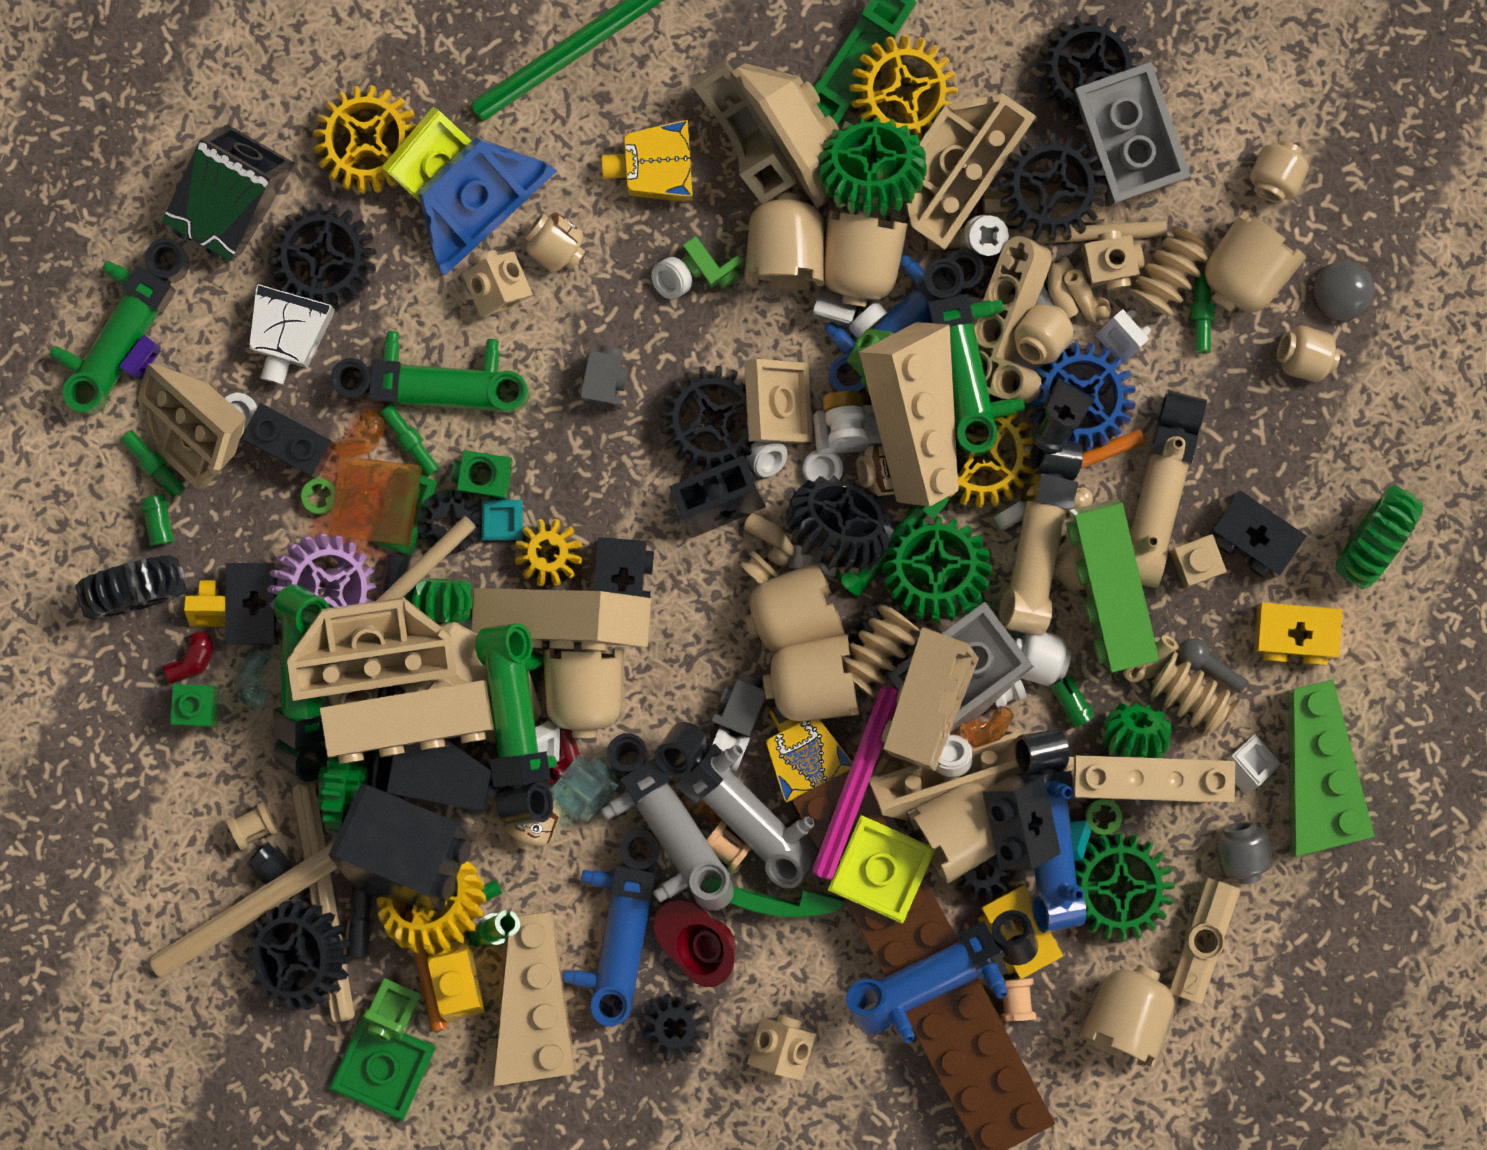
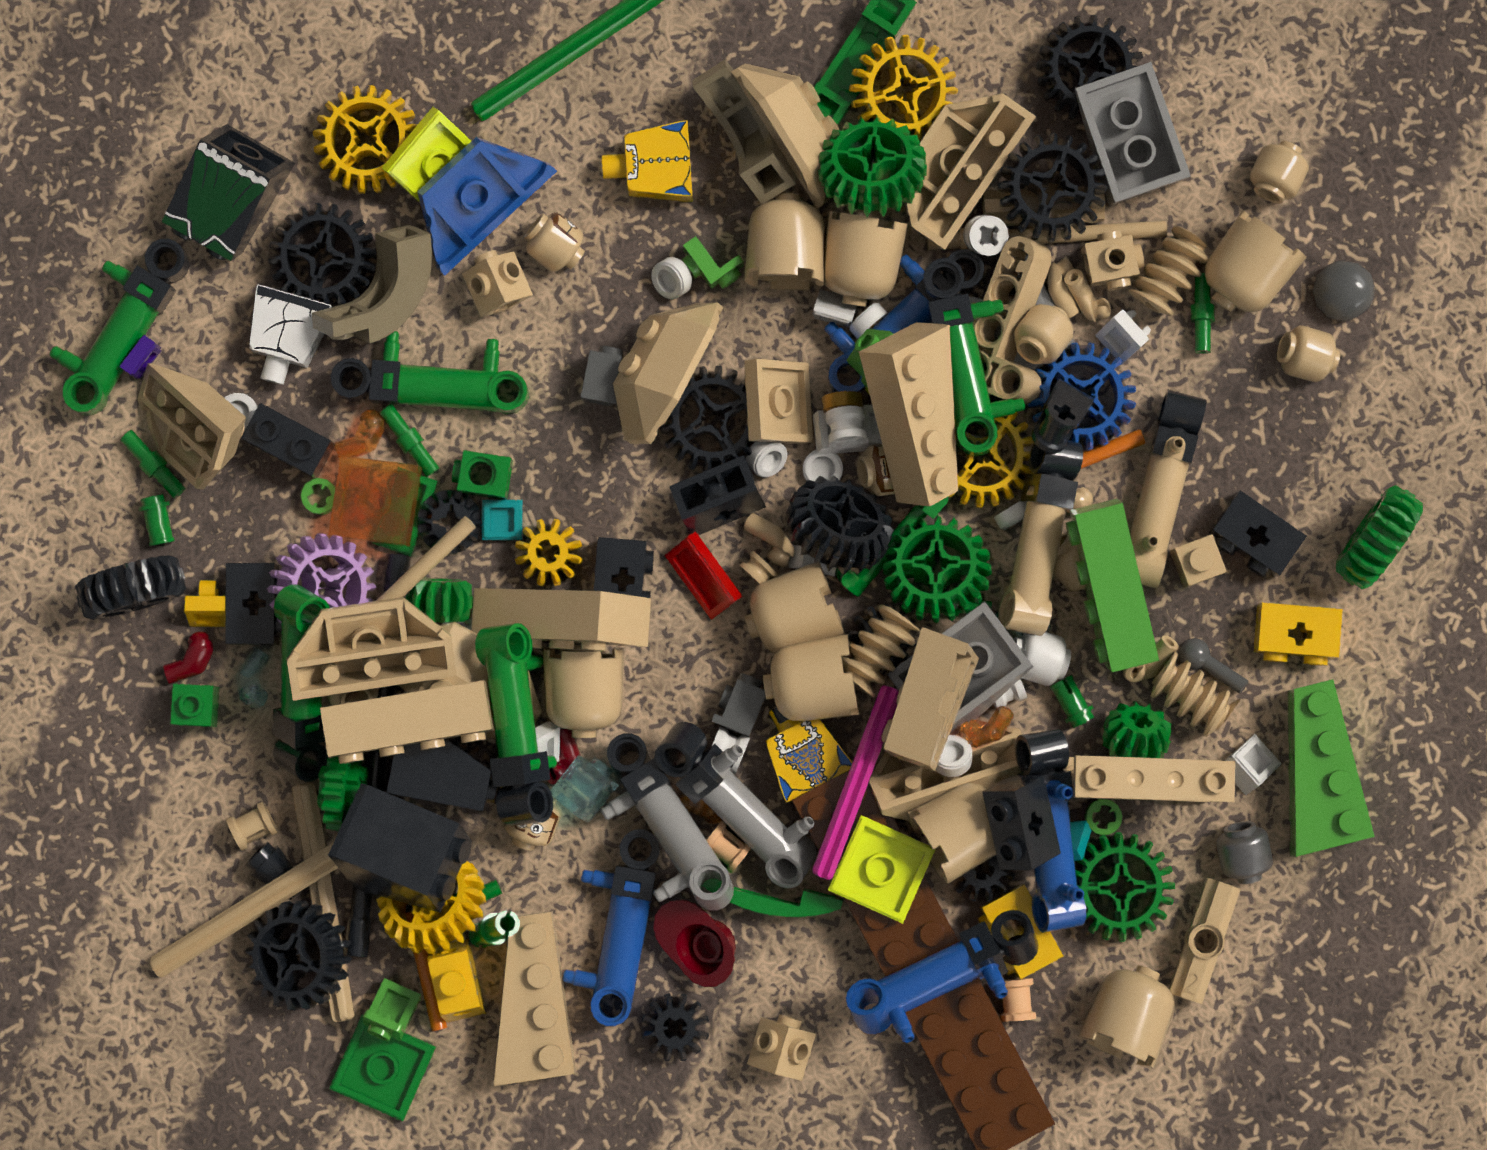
none -> dark tan arch [312,225,432,343]
none -> tan wedge [613,302,723,444]
none -> red tile [664,531,743,620]

